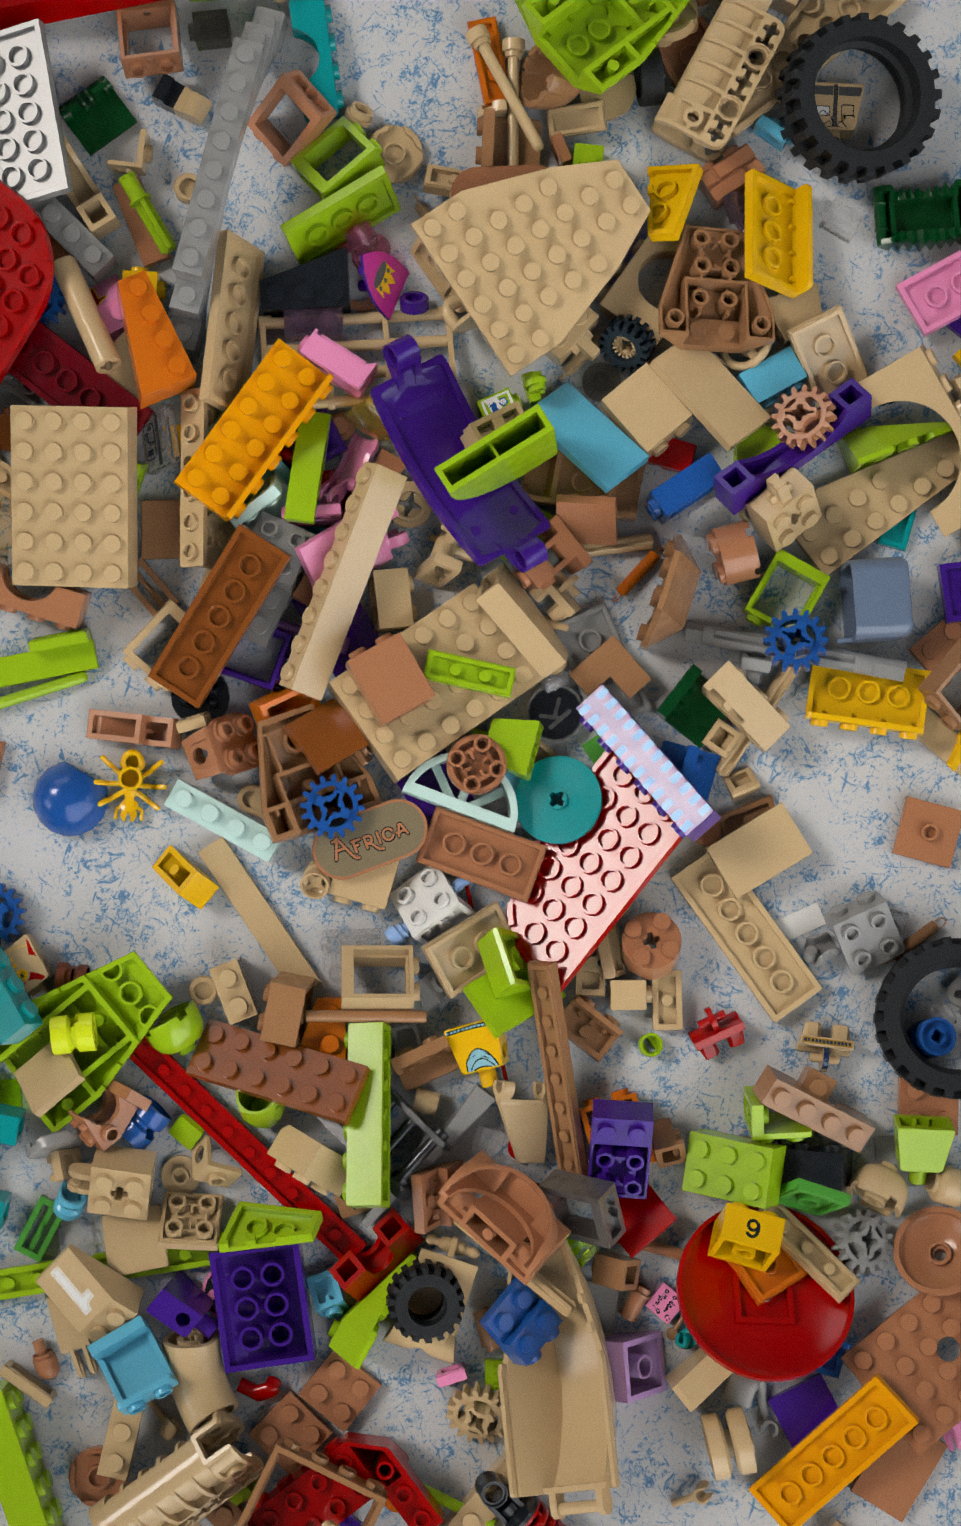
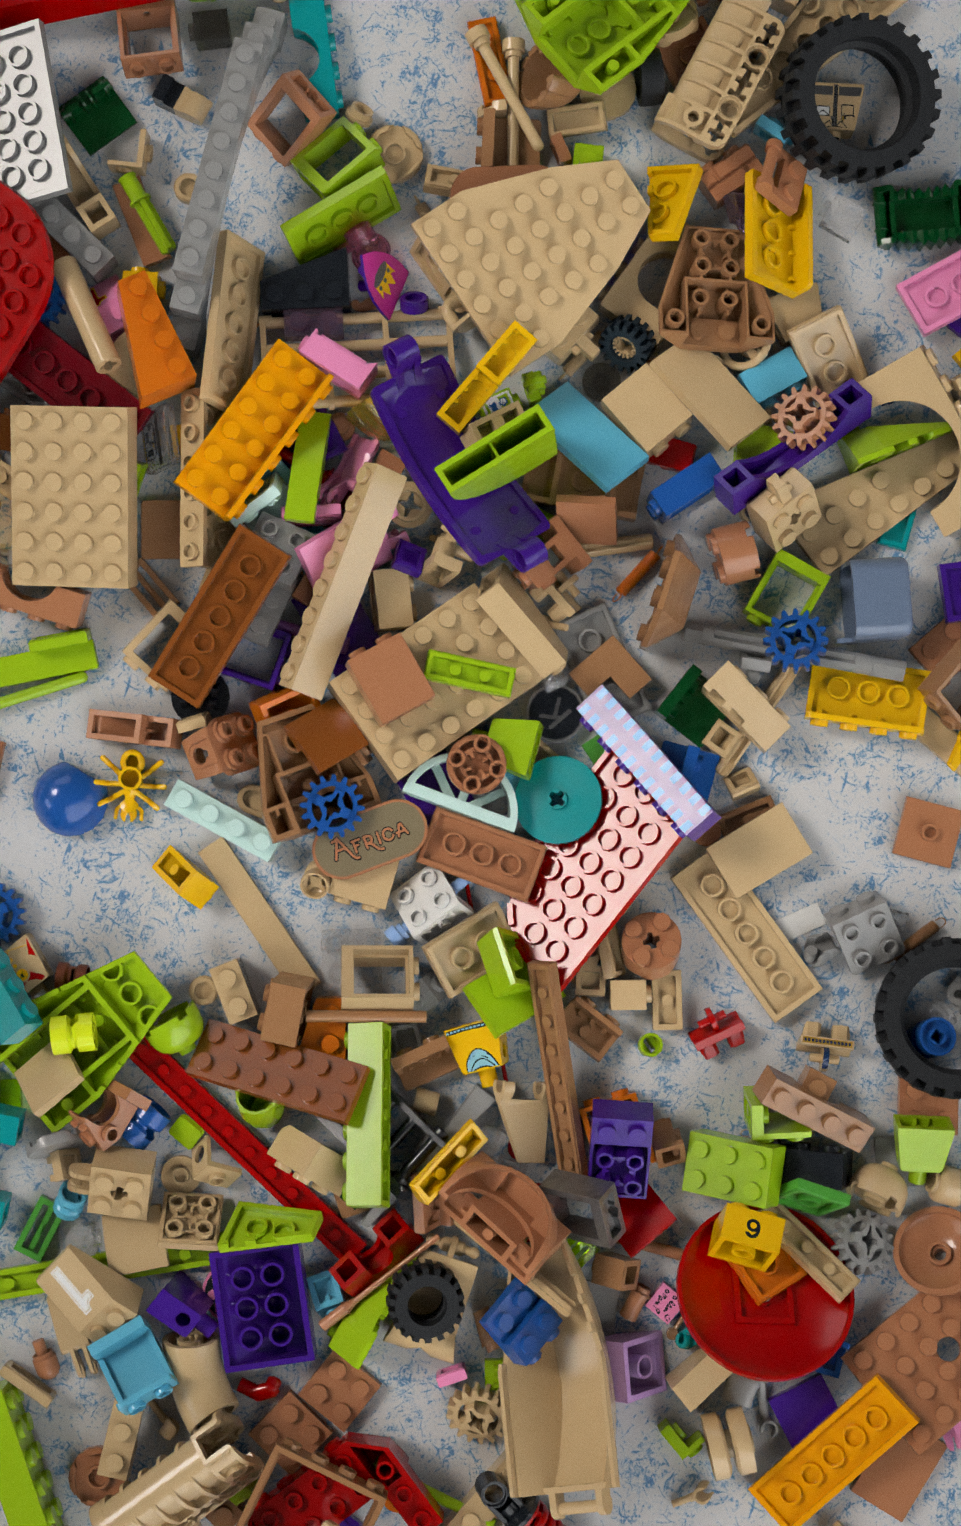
none -> nougat piece [318,1234,440,1331]
none -> dark purple tile [391,539,427,578]
none -> yellow slope [409,1119,488,1206]
none -> yellow slope [436,320,538,436]
none -> lime bracket [657,1418,705,1460]
none -> nougat plate [755,138,807,217]

